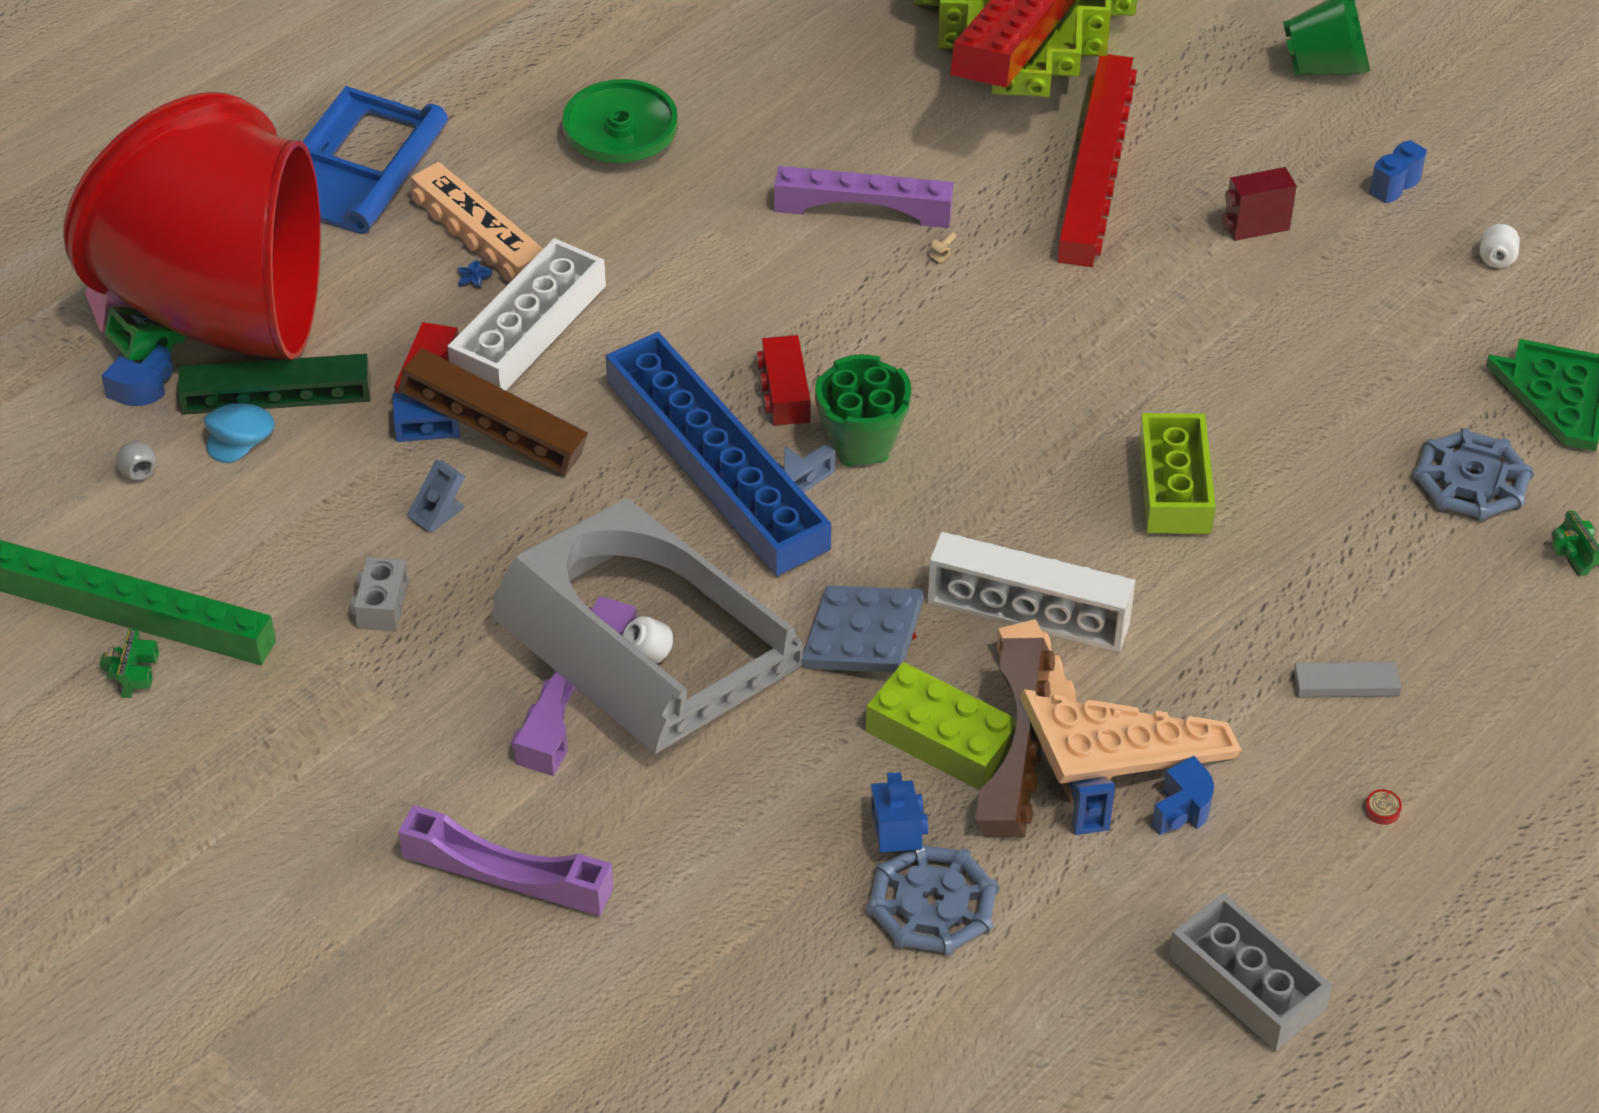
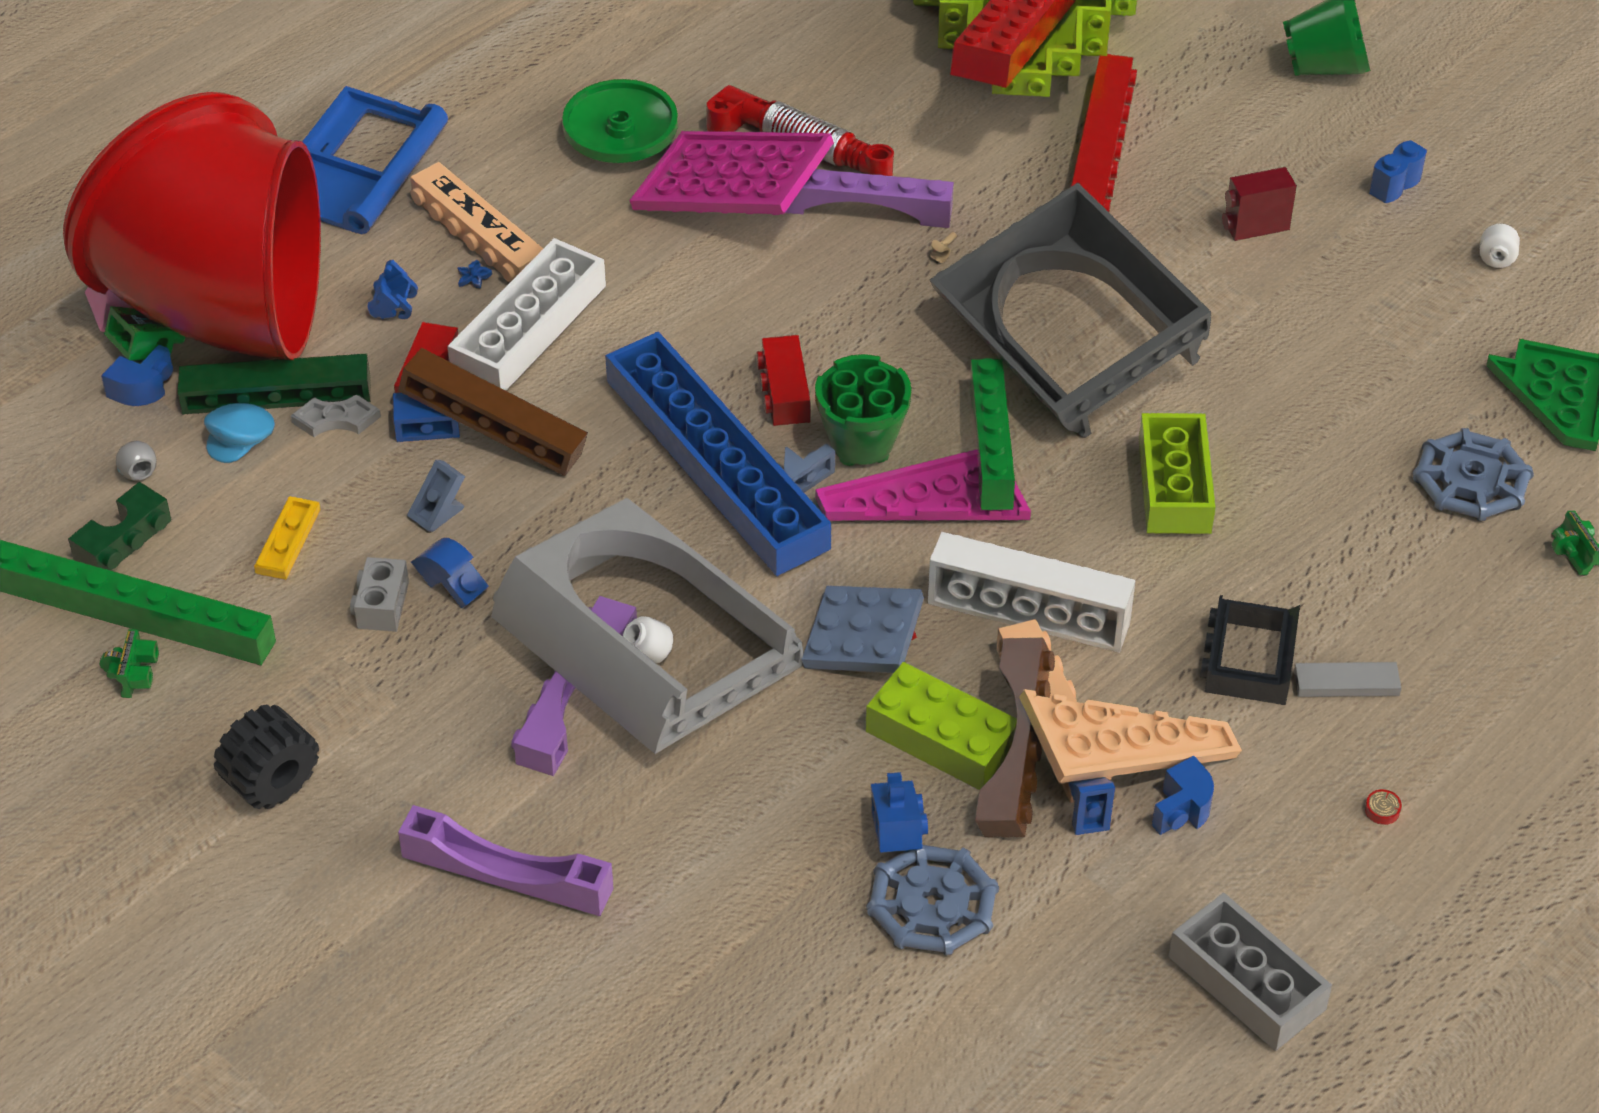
none -> dark green arch [68,481,172,571]
none -> black wheel [214,704,319,809]
none -> yellow tile [254,496,321,580]
none -> light grey tile [291,395,381,437]
none -> blue piece [367,260,418,319]
none -> blue brick [411,538,489,608]
none -> dark pink plate [629,131,834,215]
none -> red piece [706,85,894,176]
none -> dark pink wing [815,449,1031,521]
none -> dark grey panel [930,183,1211,438]
none -> green arch [970,358,1015,510]
none -> black window [1200,595,1300,705]

